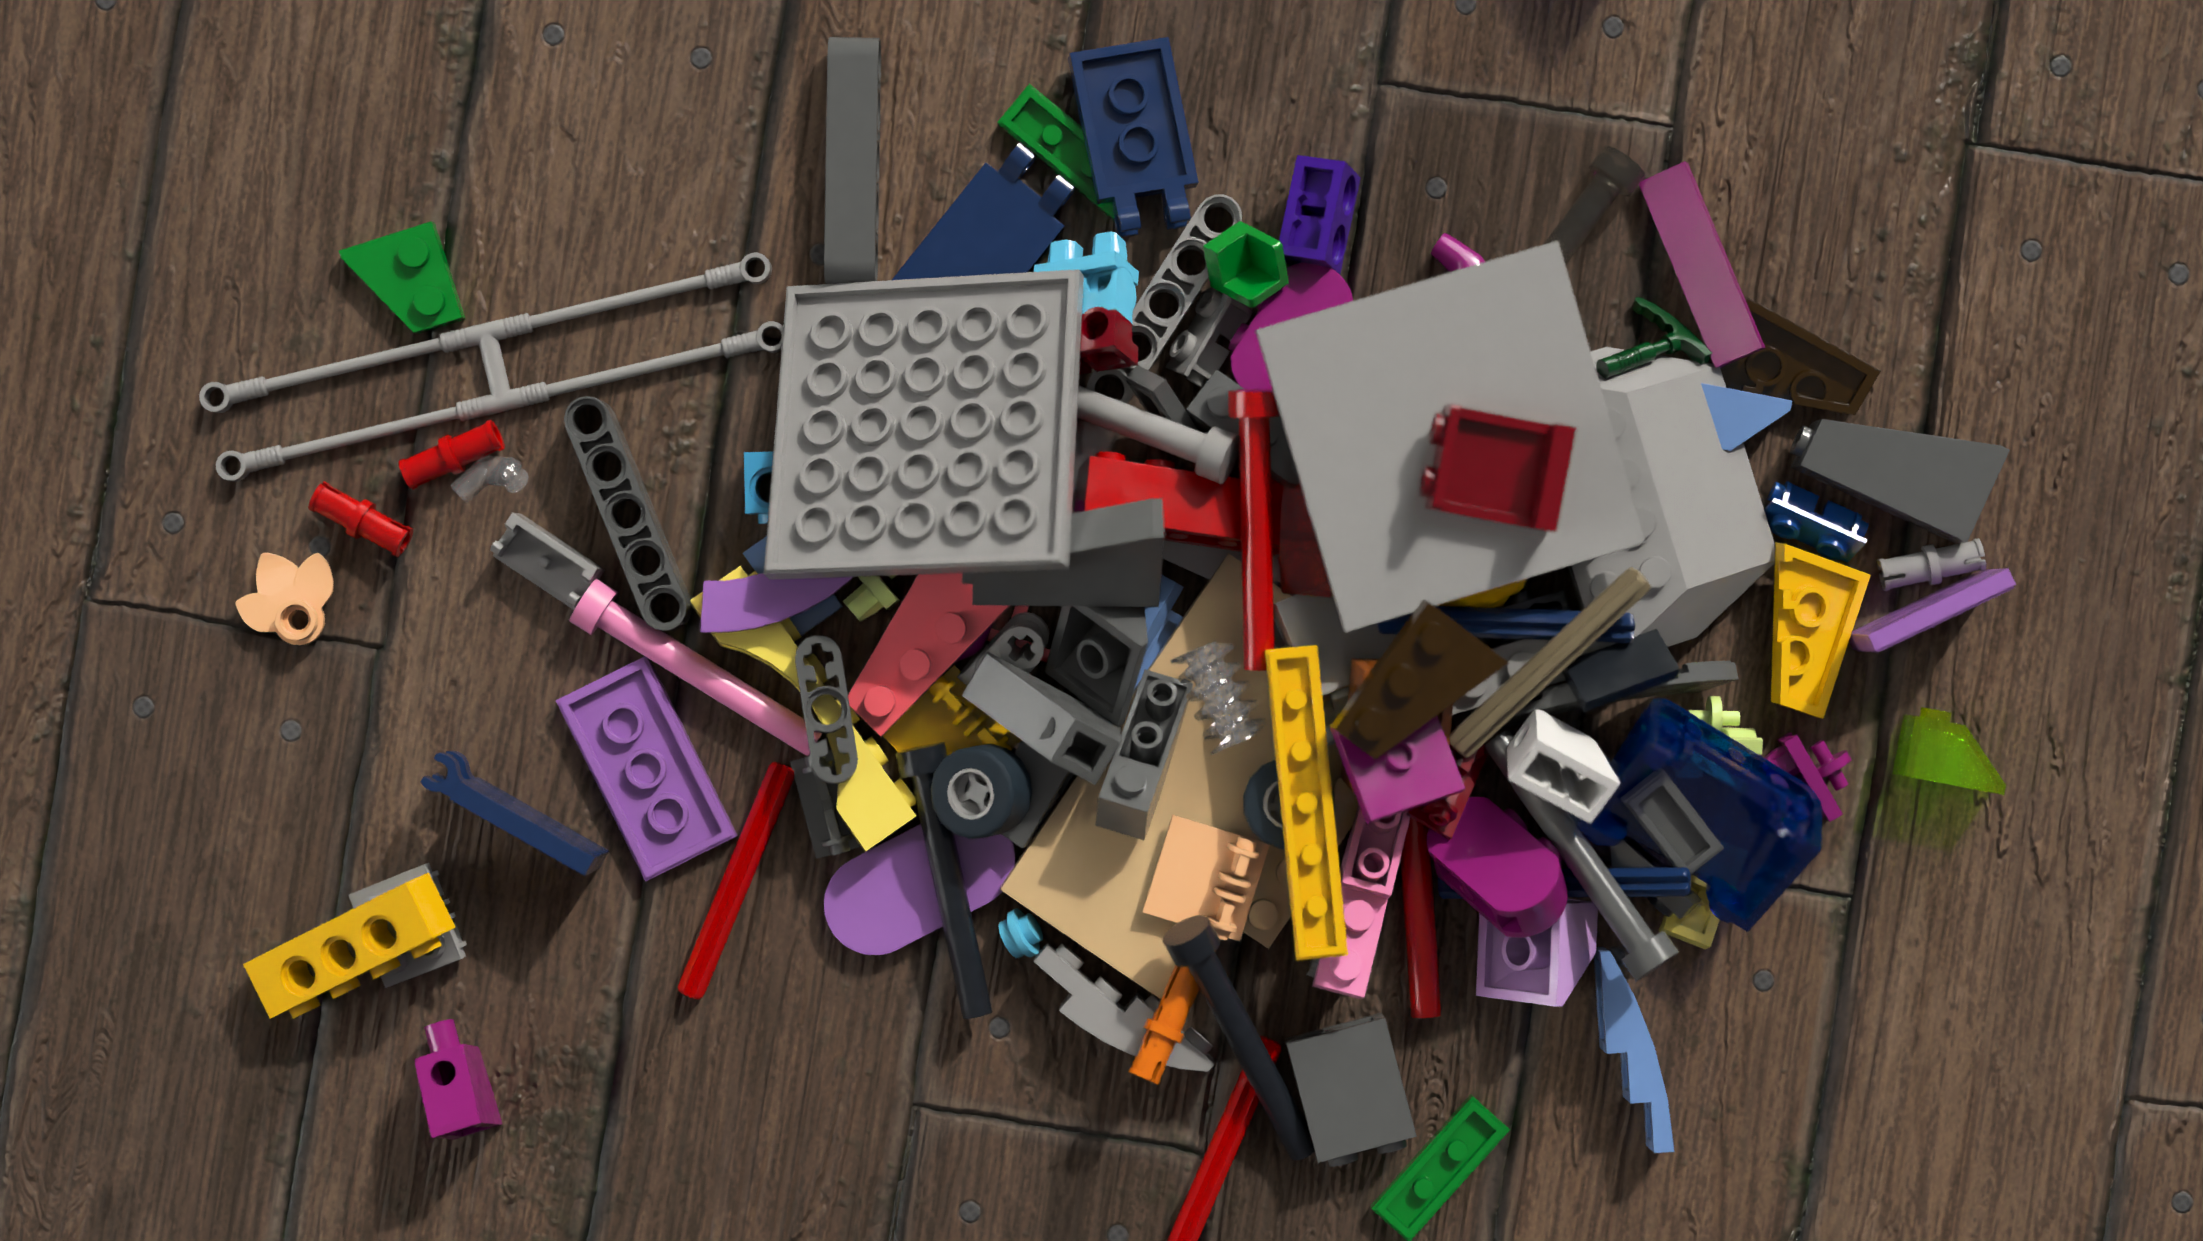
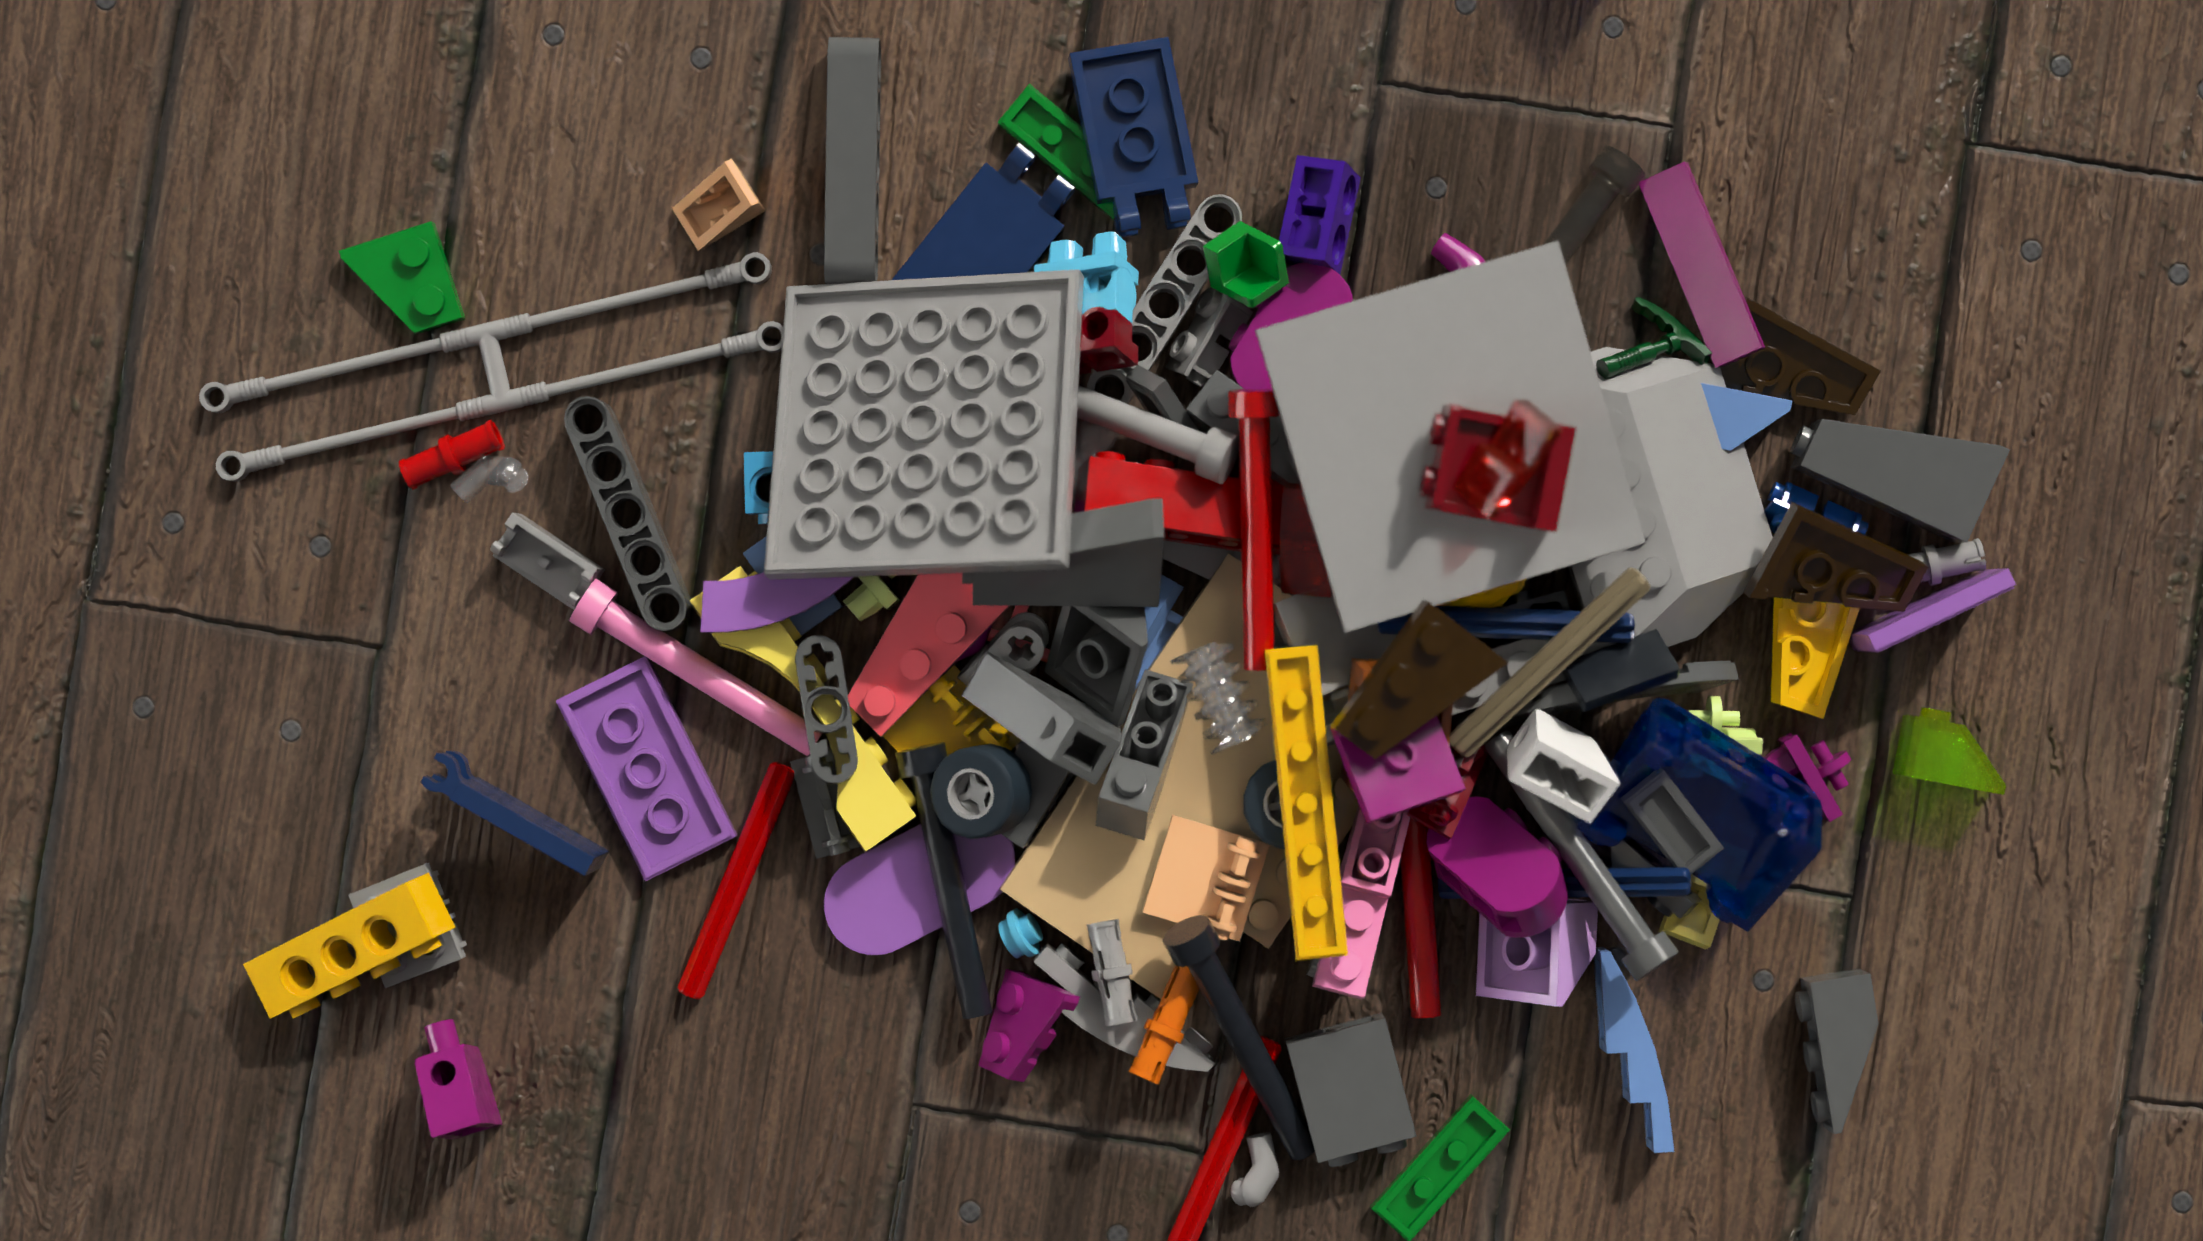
light nougat plate [235,553,334,645] -> none
red pin [308,481,414,557] -> none
none -> light nougat slope [672,159,765,251]
none -> magenta wing [978,969,1080,1082]
none -> light grey pin [1087,919,1138,1026]
none -> light grey arm [1230,1132,1279,1207]
none -> clear red slope [1454,400,1563,517]
none -> dark brown wing [1744,502,1929,612]
none -> dark grey slope [1795,968,1878,1134]

